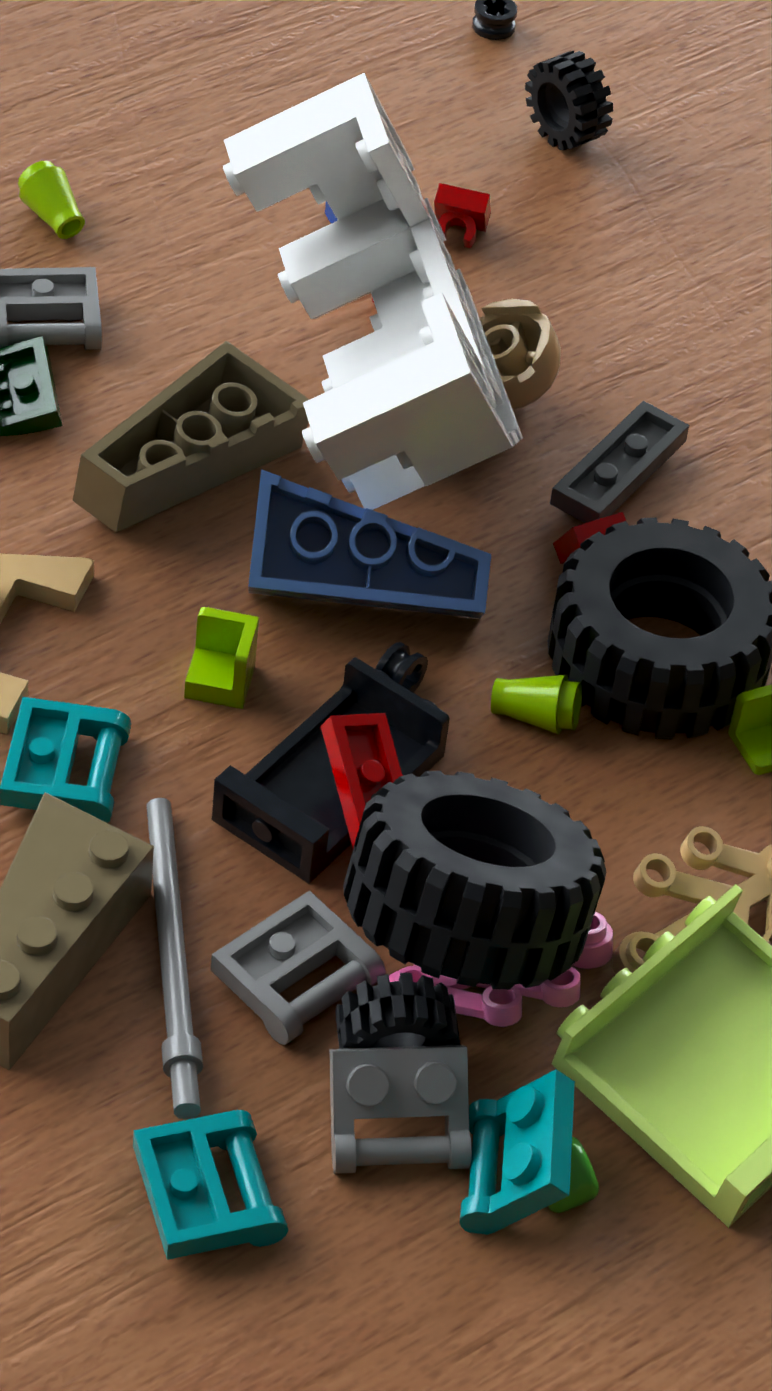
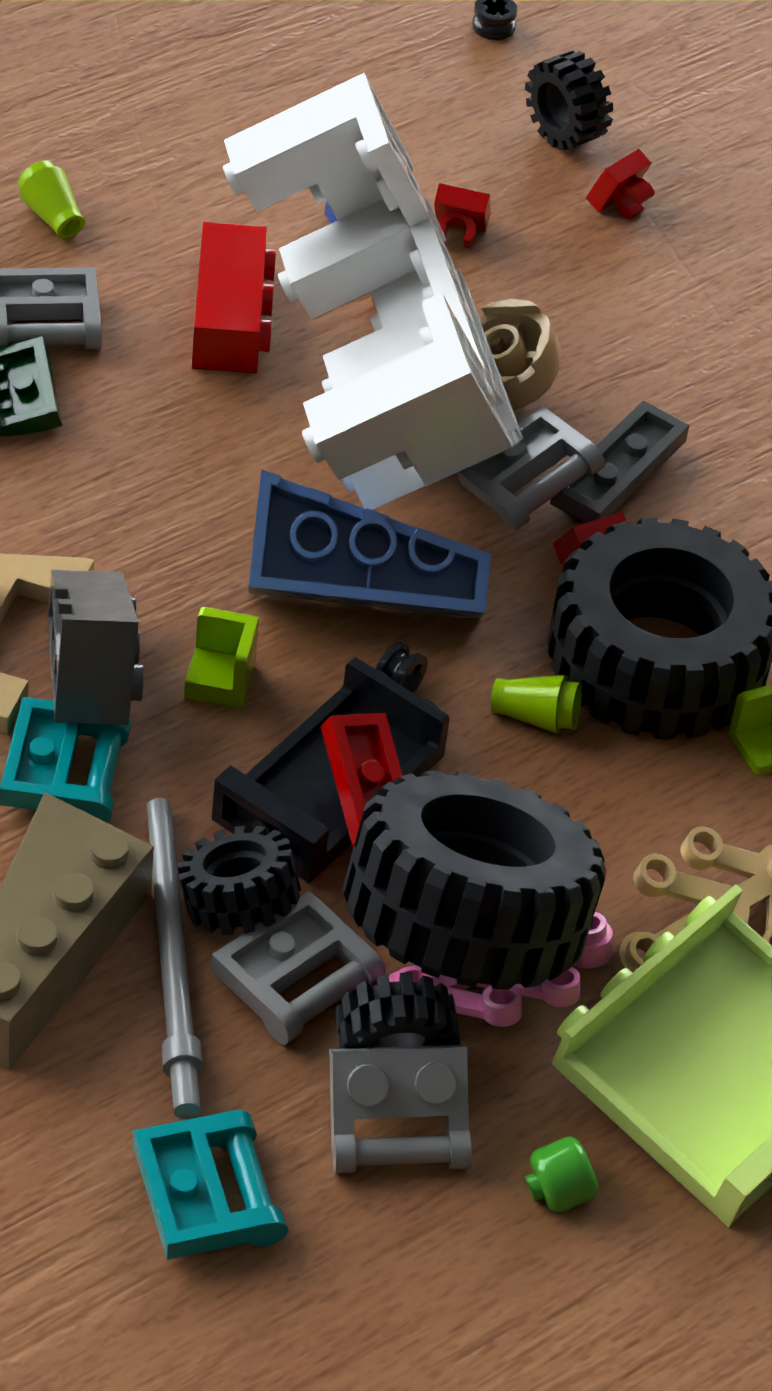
dark tan wedge [72,341,310,533] -> none
teal plate [459,1069,575,1235] -> none
none -> dark grey wedge [47,570,144,725]
none -> black tyre [177,826,301,935]
none -> red brick [192,221,276,373]
none -> light grey plate [457,406,606,531]
none -> red tile [586,148,655,220]

